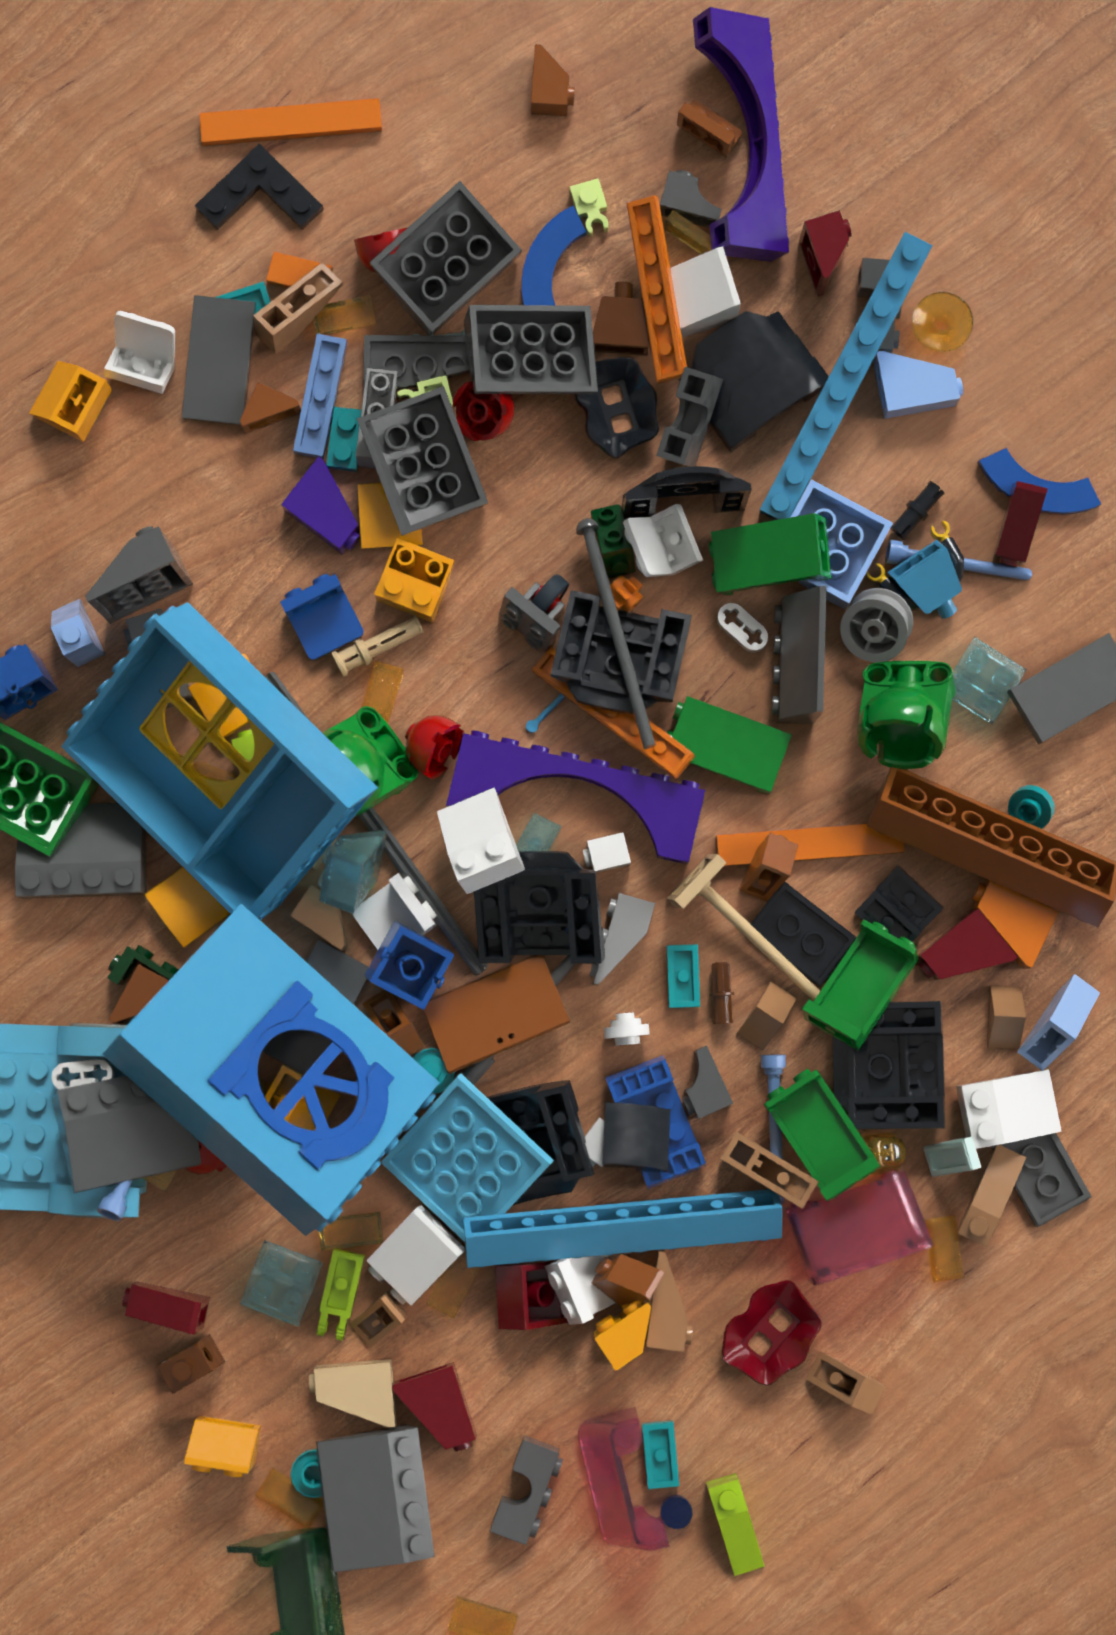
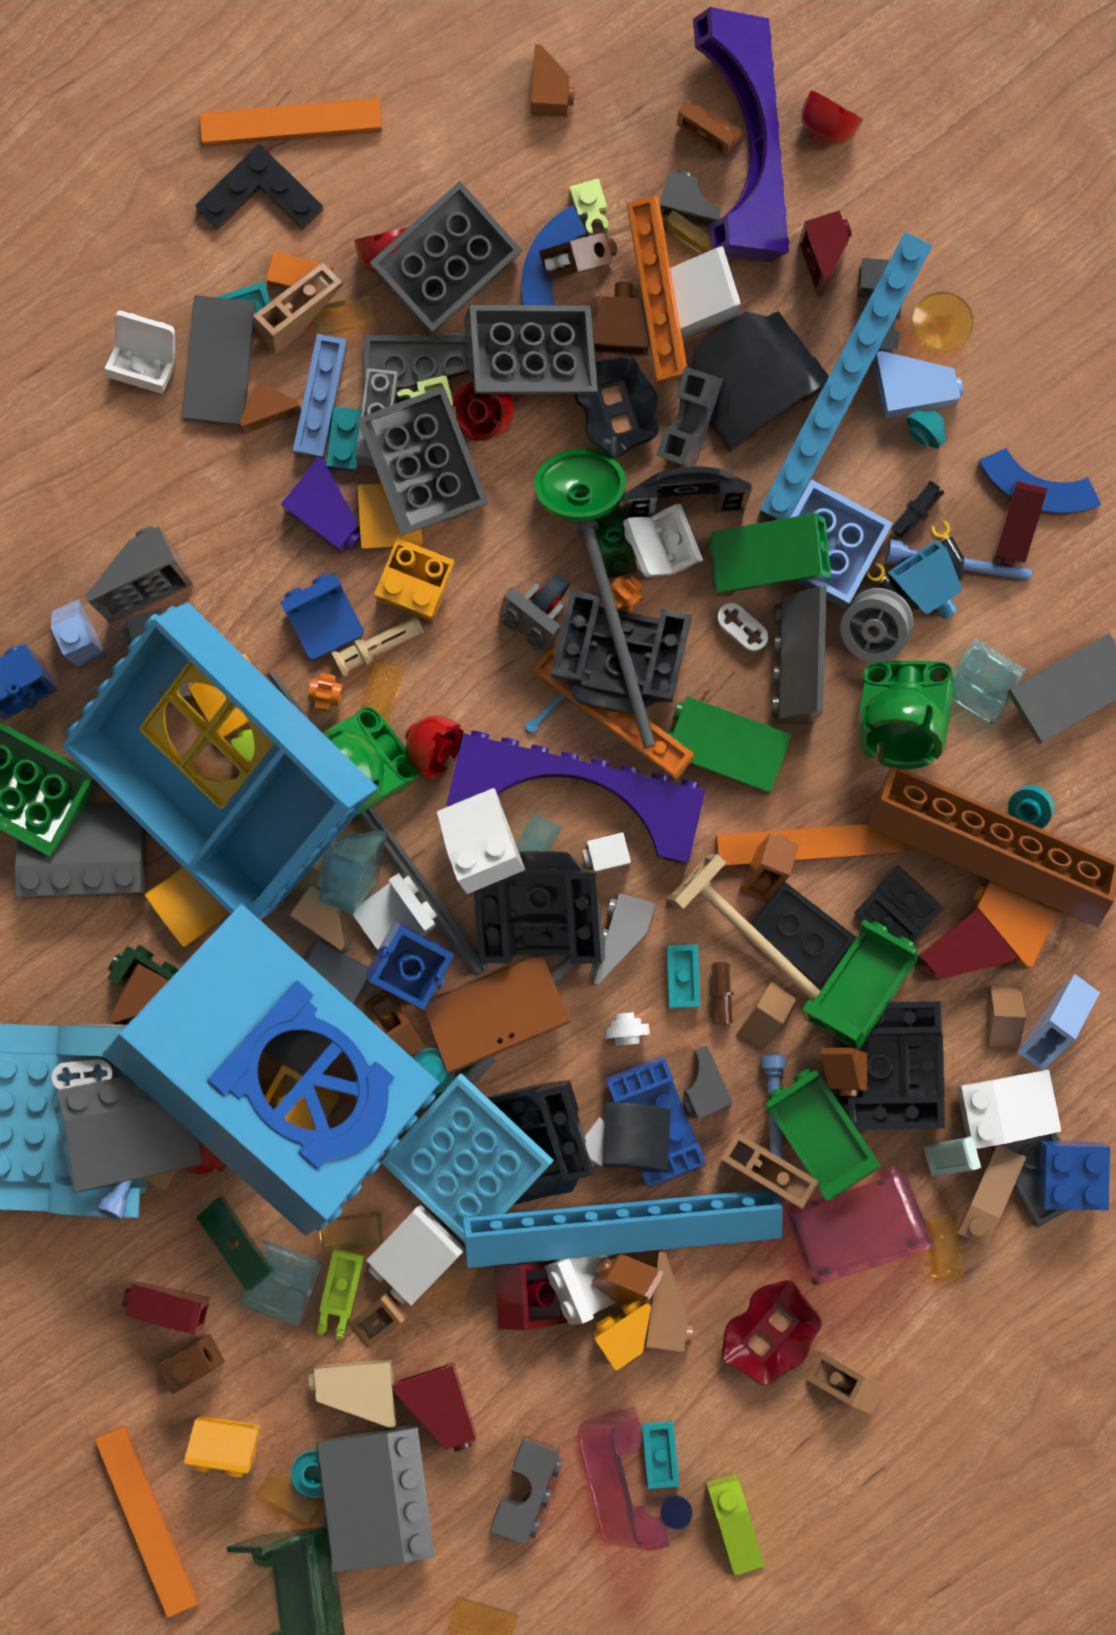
light orange slope [29,361,112,442] -> none
clear yellow head [863,1132,906,1175] -> none
none -> orange tile [95,1425,198,1618]
none -> dark green tile [196,1197,274,1291]
none -> orange gear [308,673,343,713]
none -> green dish [534,449,626,521]
none -> reddish brown torso [539,233,617,281]
none -> red cylinder [801,90,863,147]
none -> dark orange slope [821,1048,867,1097]
none -> teal plate [906,410,947,449]
none -> blue brick [1035,1140,1110,1211]

